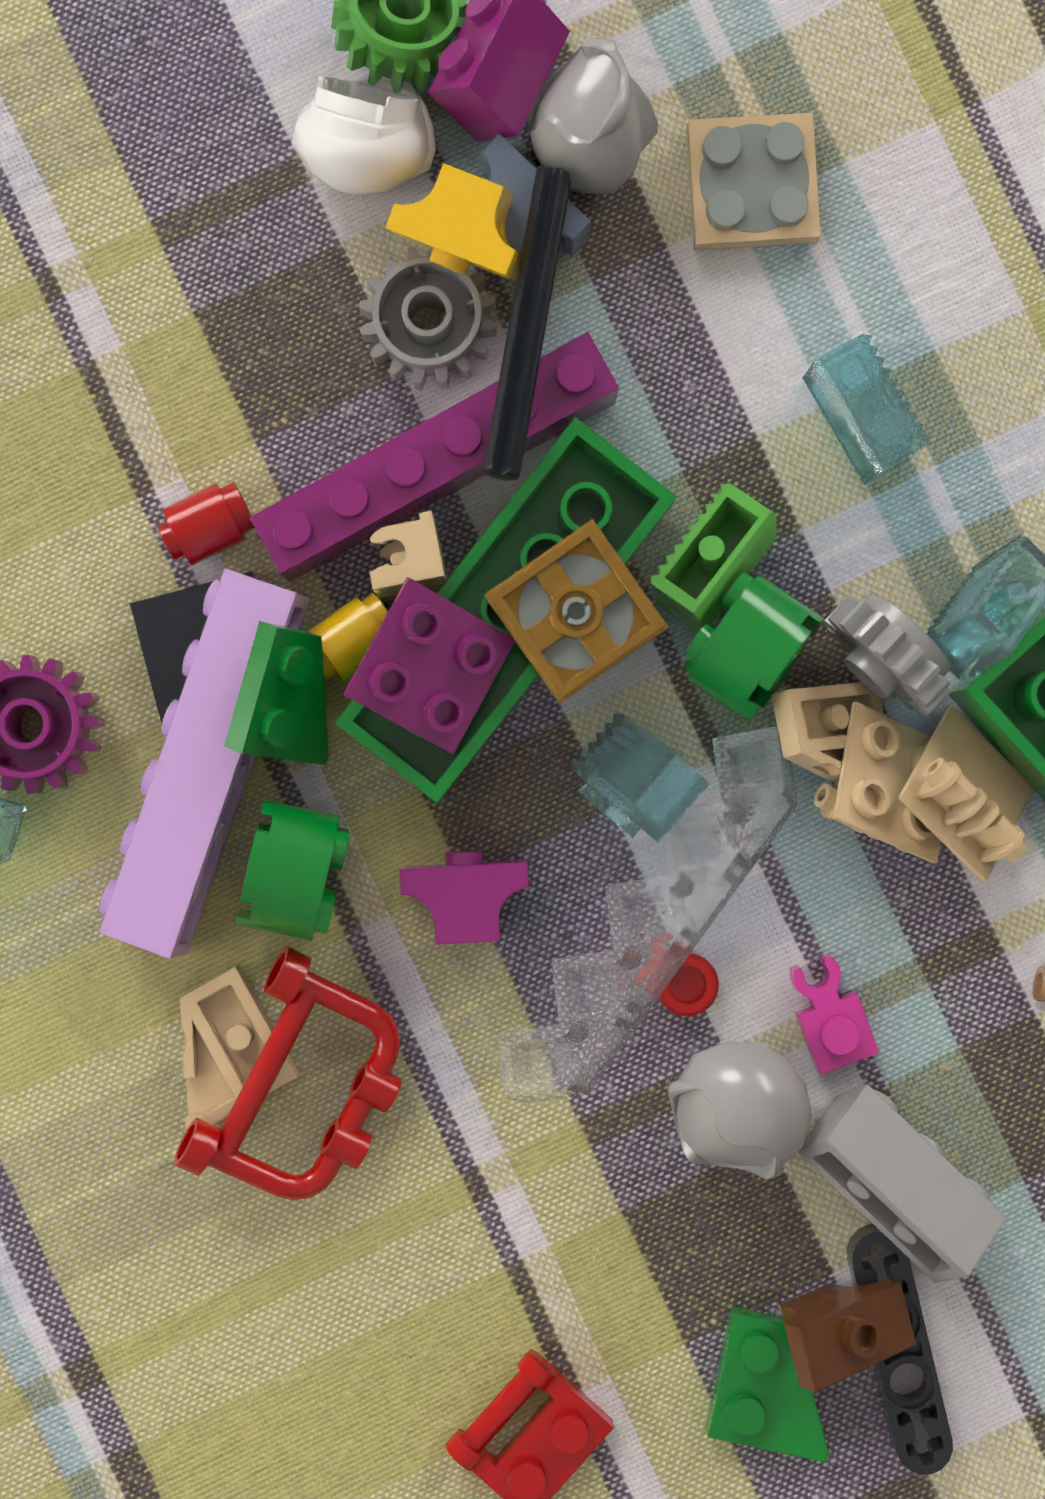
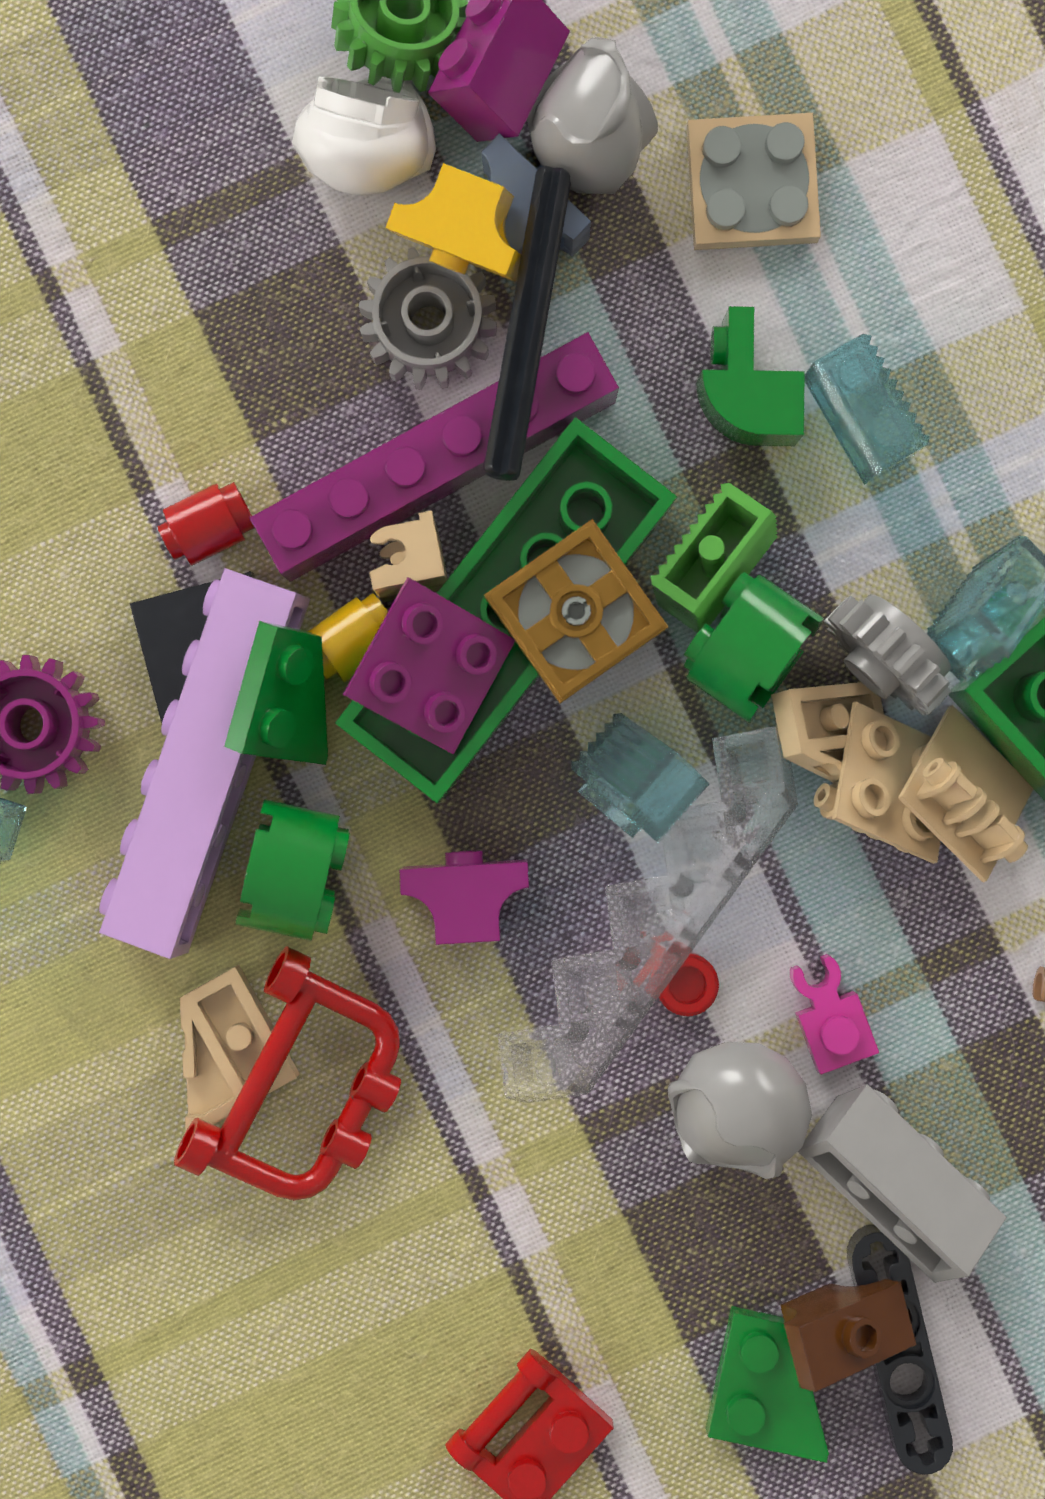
none -> green brick [696,306,805,446]

